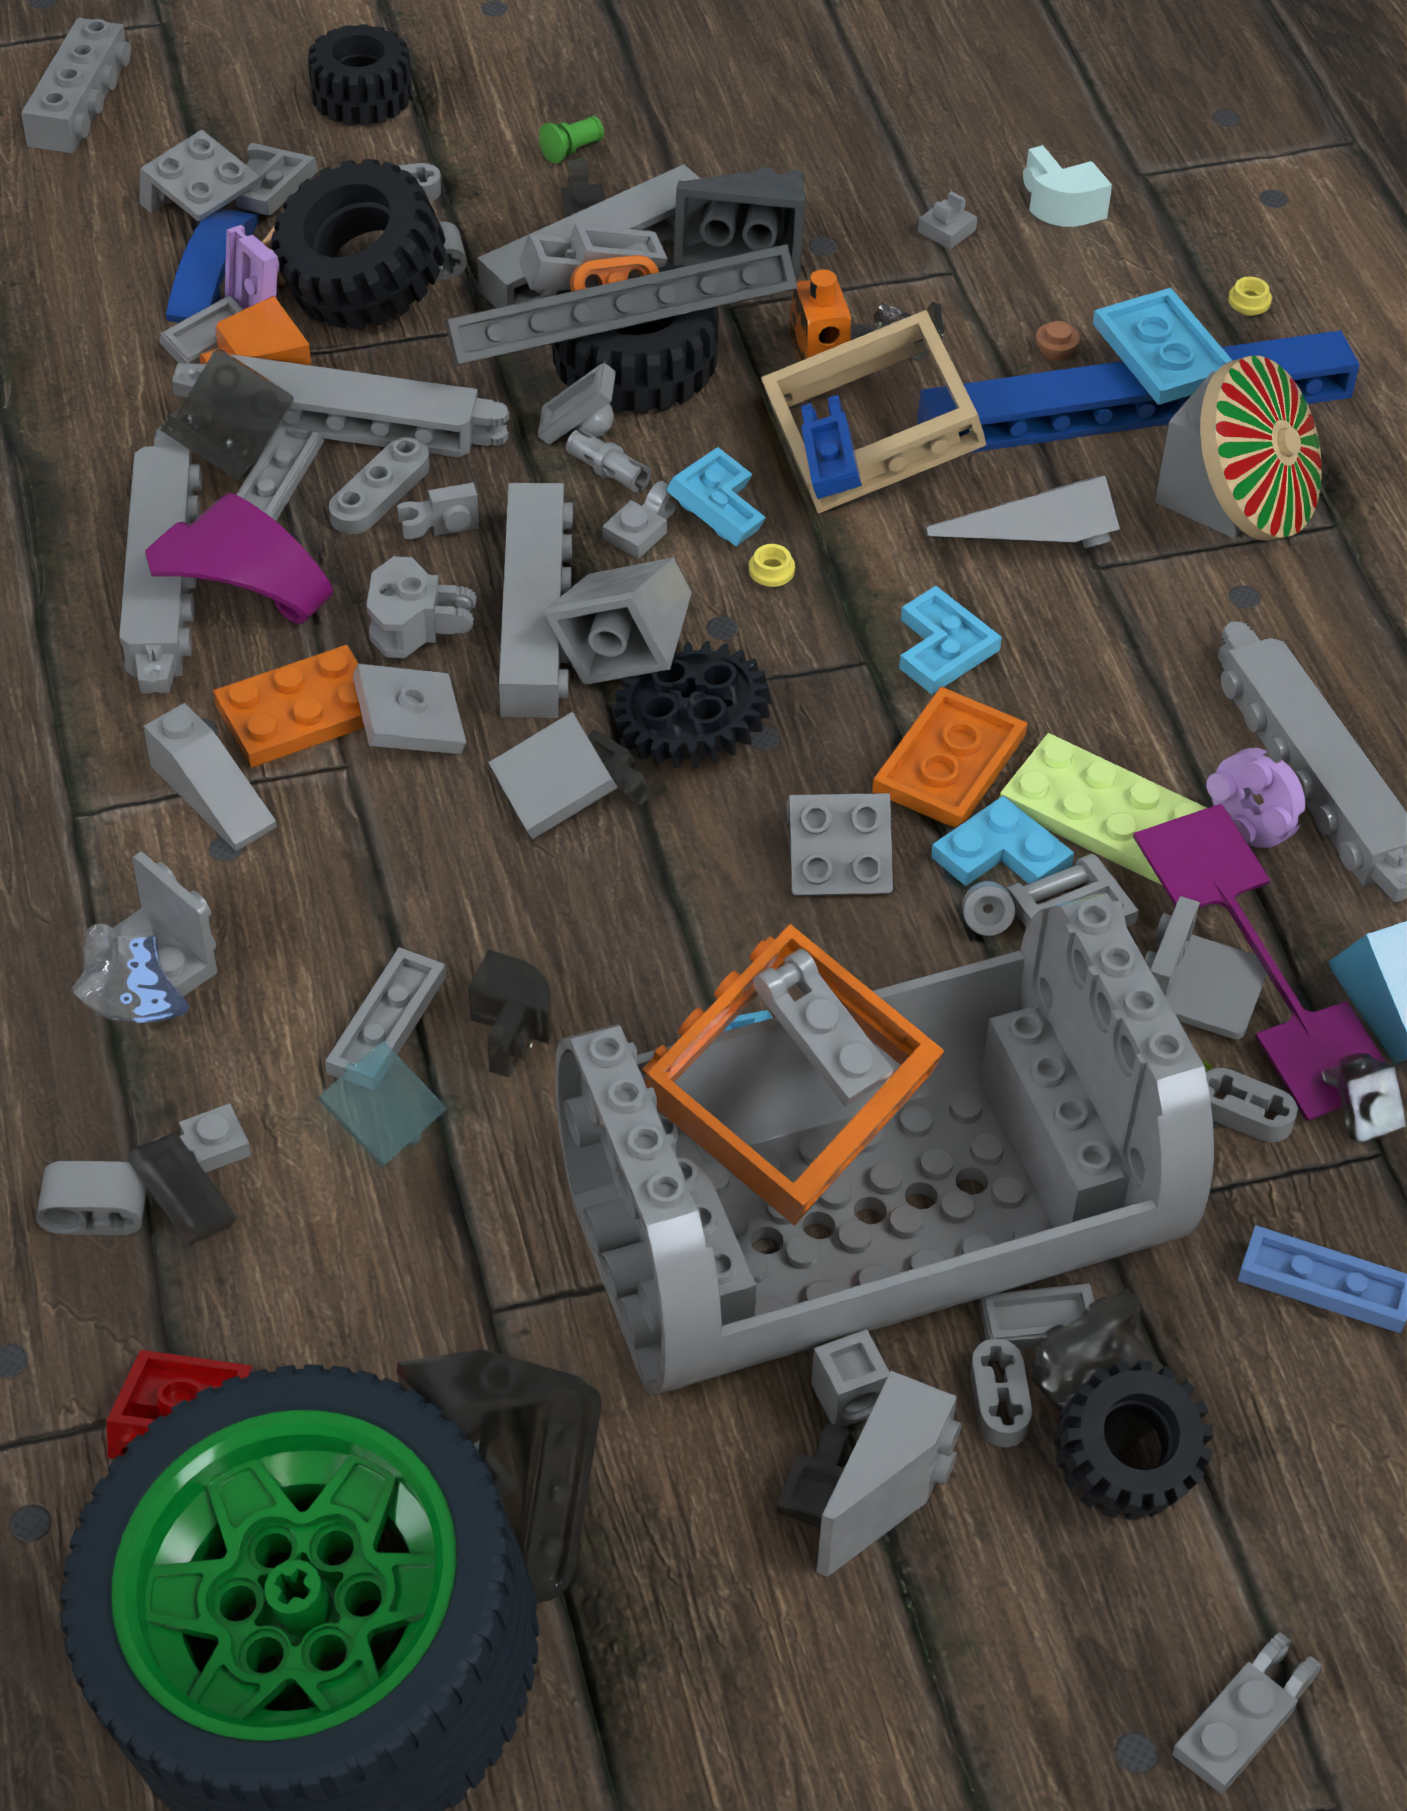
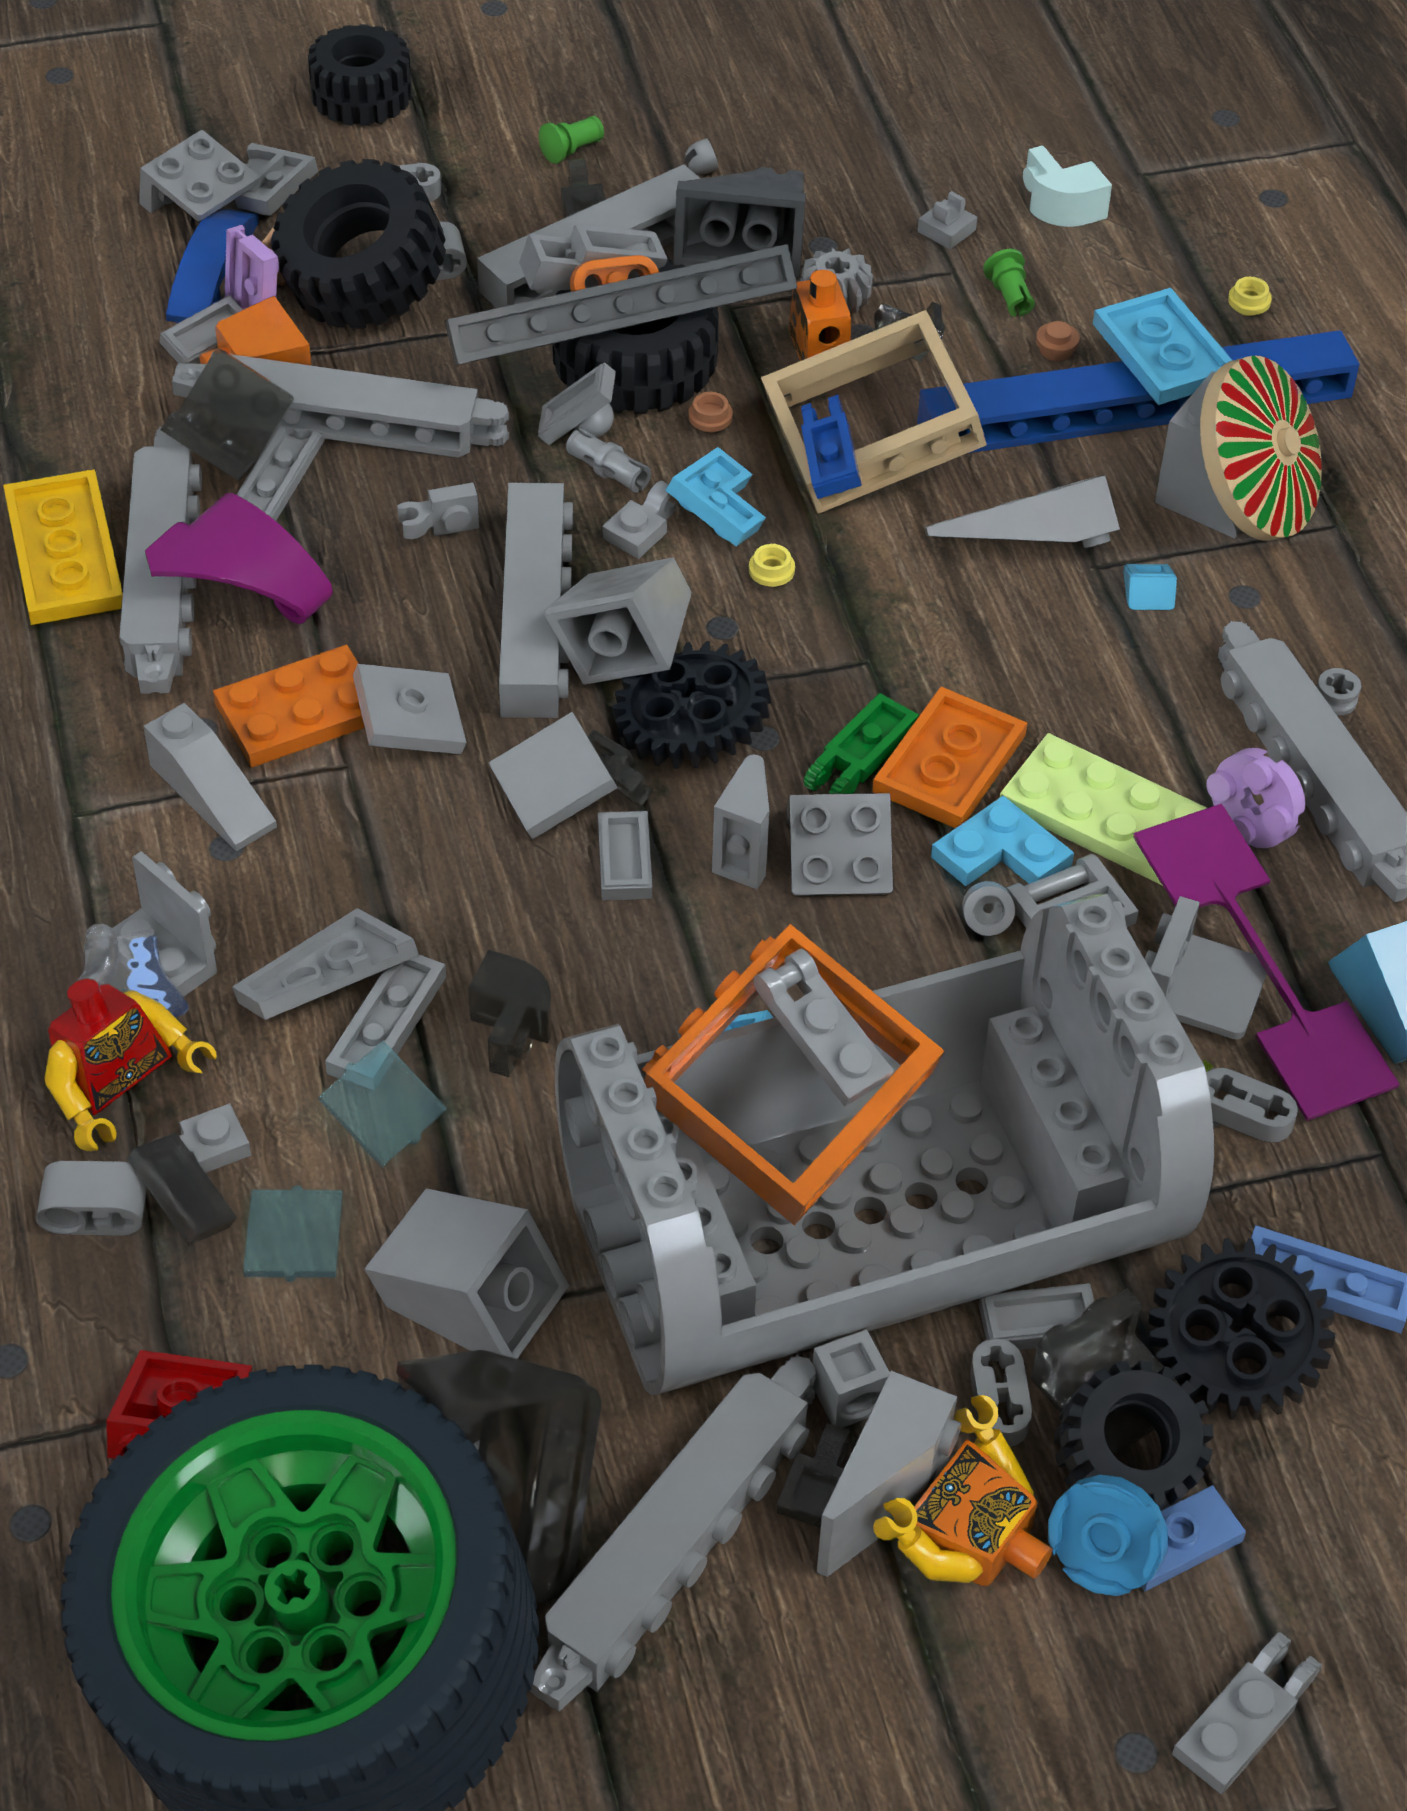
light grey brick [21,17,131,154] -> none
light grey plate [329,437,430,534] -> none
light grey hinge [366,556,477,658] -> none
medium azure plate [899,586,1002,695] -> none
clear smoke bracket [1323,1053,1407,1142] -> none
none -> yellow plate [3,469,123,625]
none -> torso [44,979,217,1151]
none -> light grey wing [232,908,419,1020]
none -> clear light blue piece [243,1185,343,1282]
none -> light grey slope [364,1188,569,1369]
none -> light grey hinge [530,1355,817,1711]
none -> light grey tile [598,811,652,900]
none -> light grey hinge [685,138,719,175]
none -> nougat plate [688,392,733,433]
none -> light grey tile [712,754,769,890]
none -> light grey gear [800,247,873,313]
none -> green hinge [803,693,920,794]
none -> torso [873,1395,1053,1586]
none -> bright green pin [983,249,1035,317]
none -> dark azure tile [1048,1474,1168,1596]
none -> medium azure slope [1123,564,1177,610]
none -> medium blue plate [1141,1485,1246,1592]
none -> black gear [1148,1238,1336,1420]
none -> light grey bush [1317,668,1362,716]

